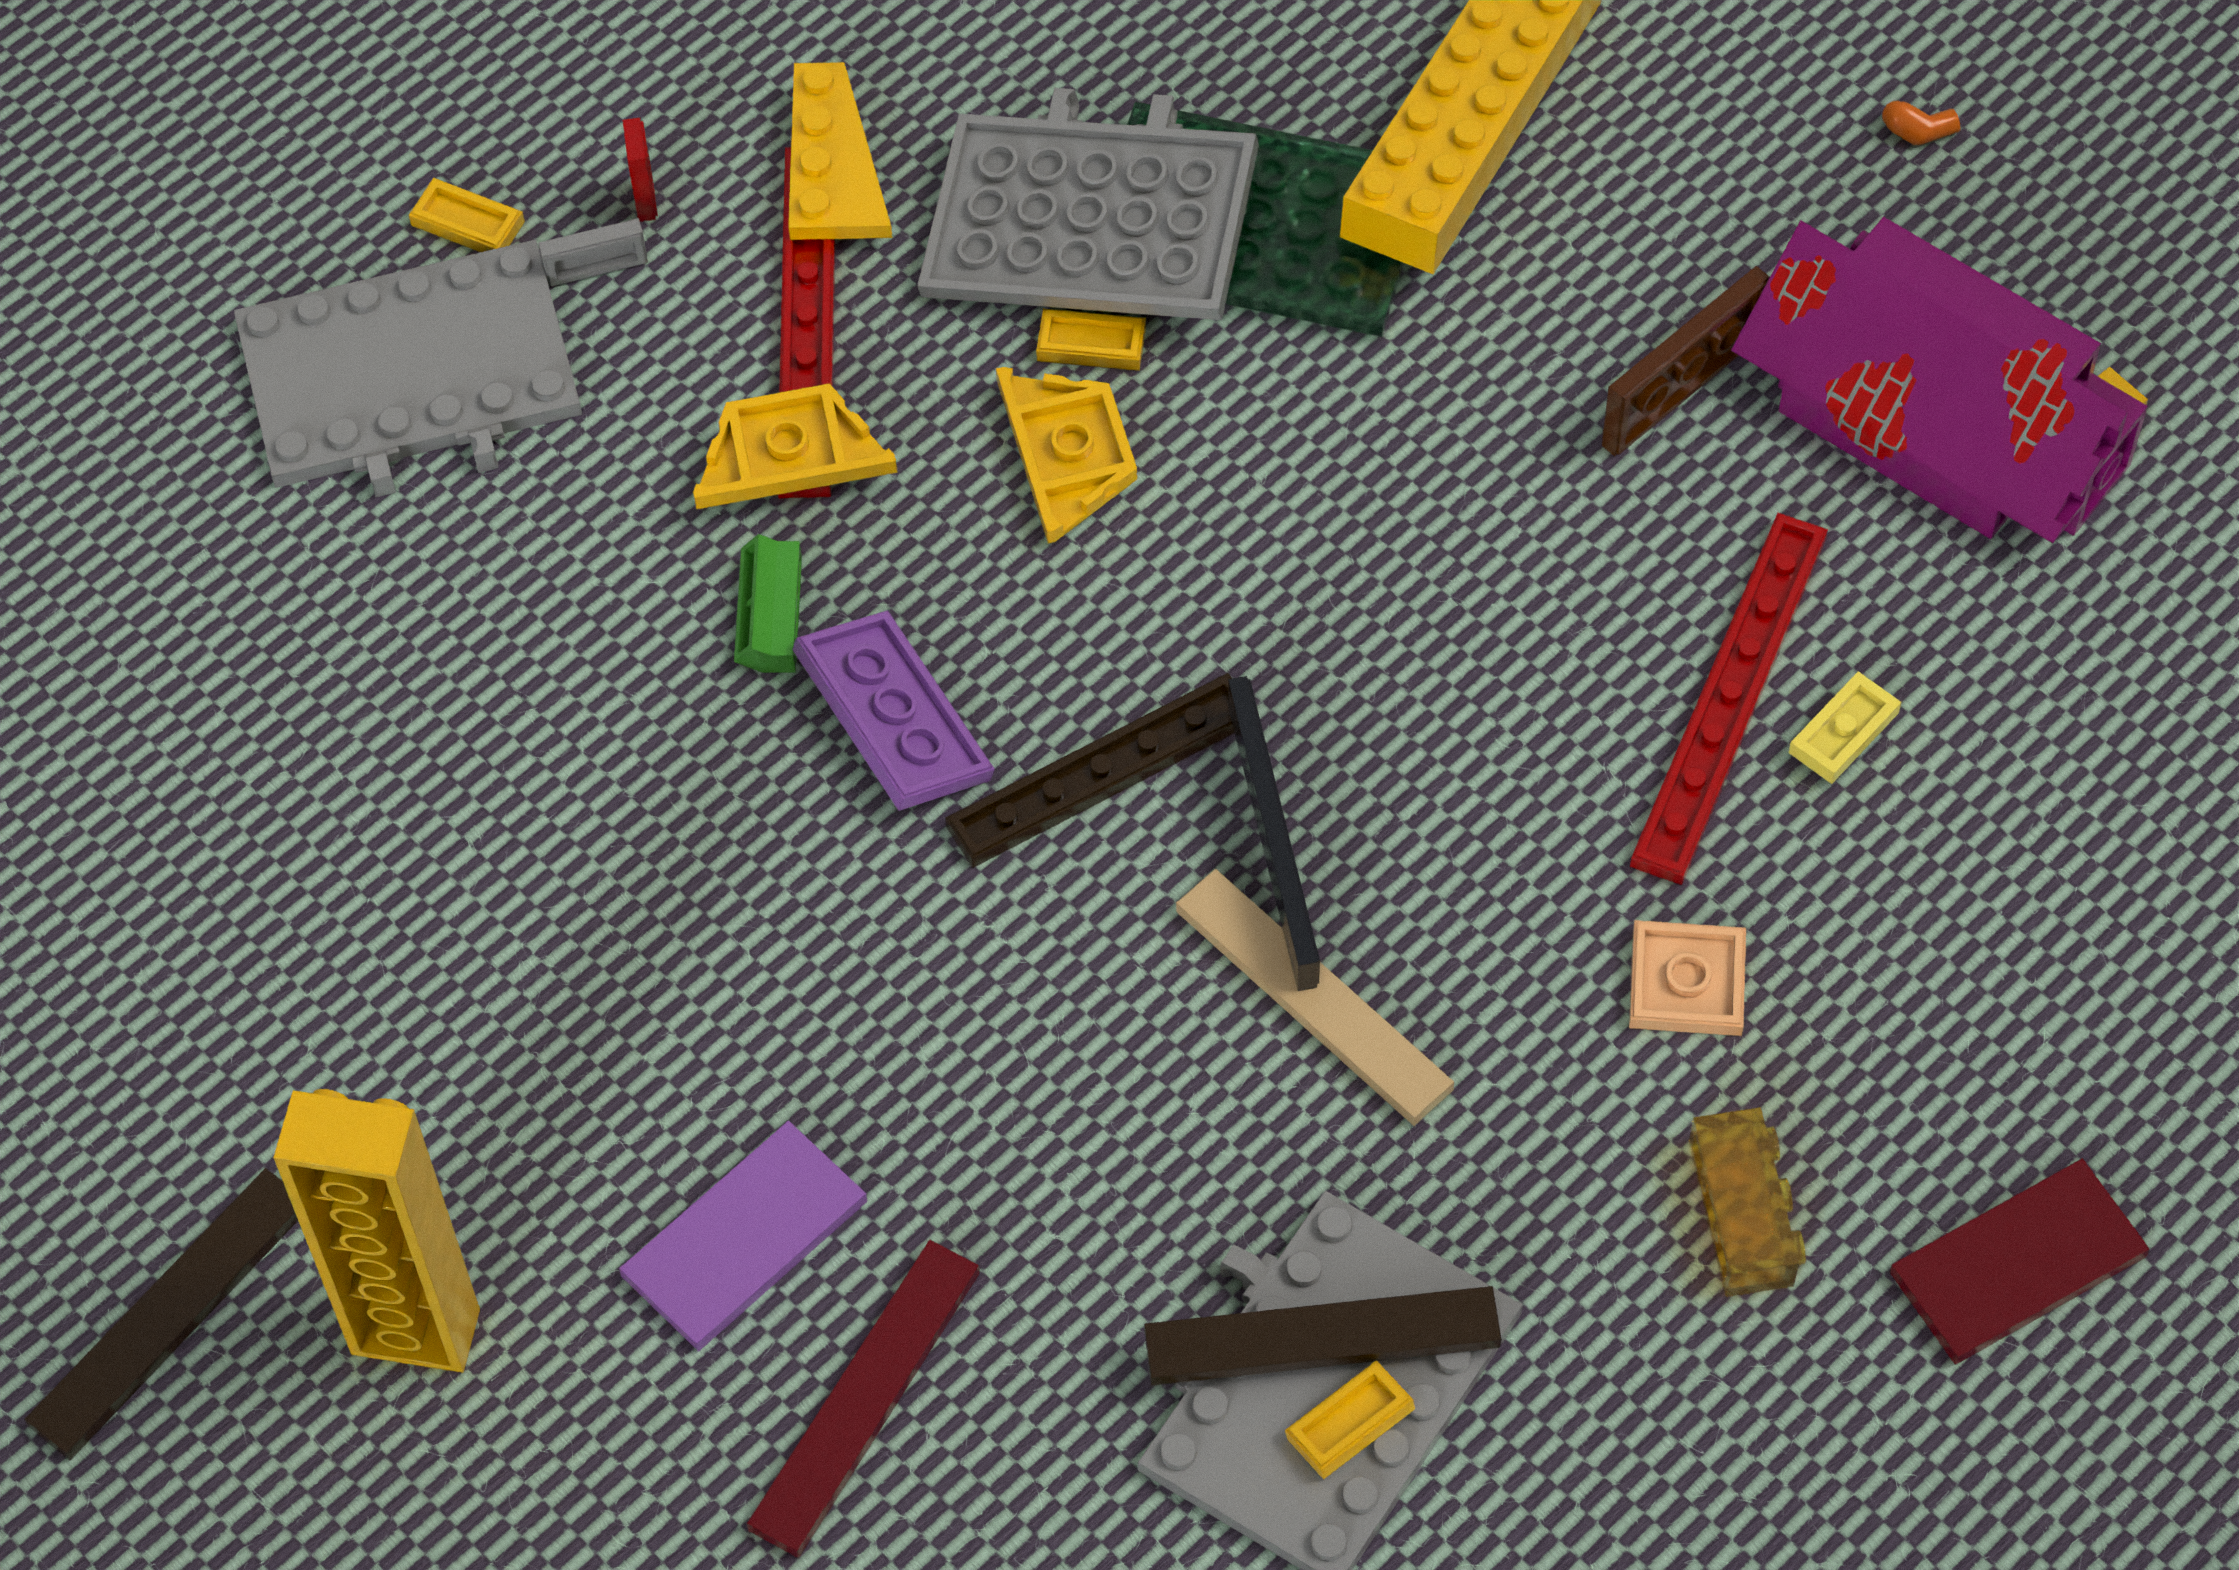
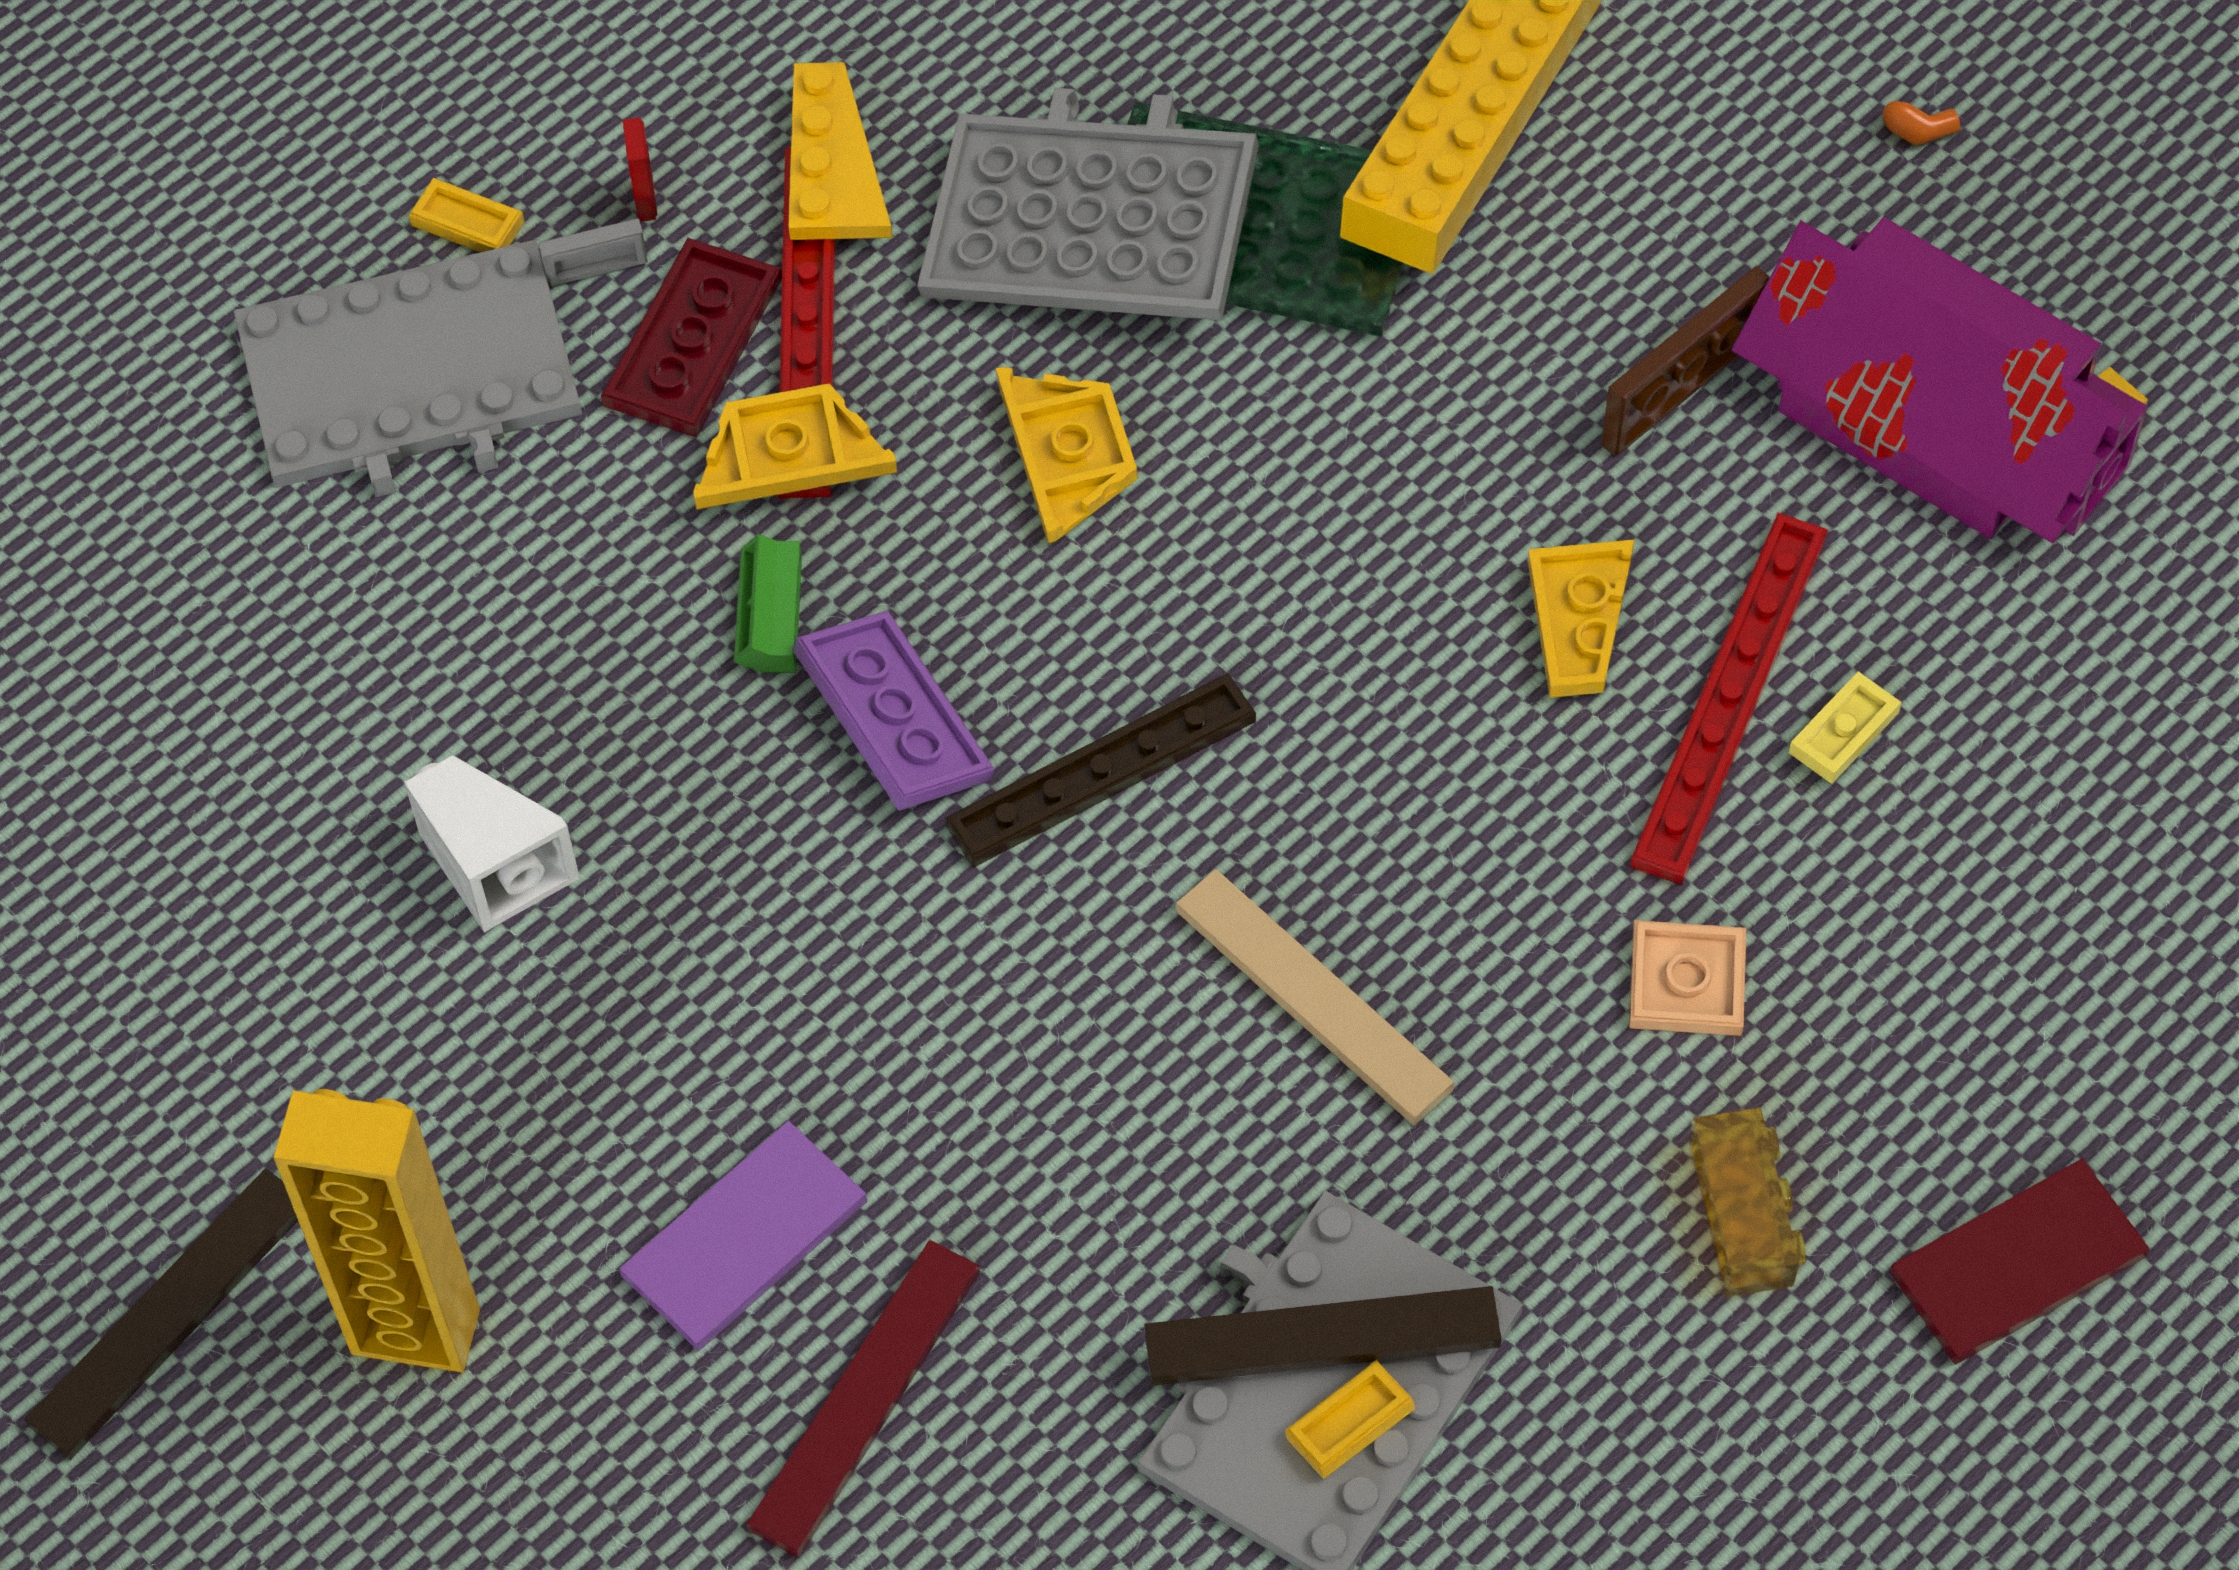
yellow tile [1036,308,1146,371] -> none
black tile [1228,676,1320,991] -> none
none -> white slope [404,755,580,932]
none -> dark red tile [601,237,782,438]
none -> yellow wing [1527,539,1635,698]

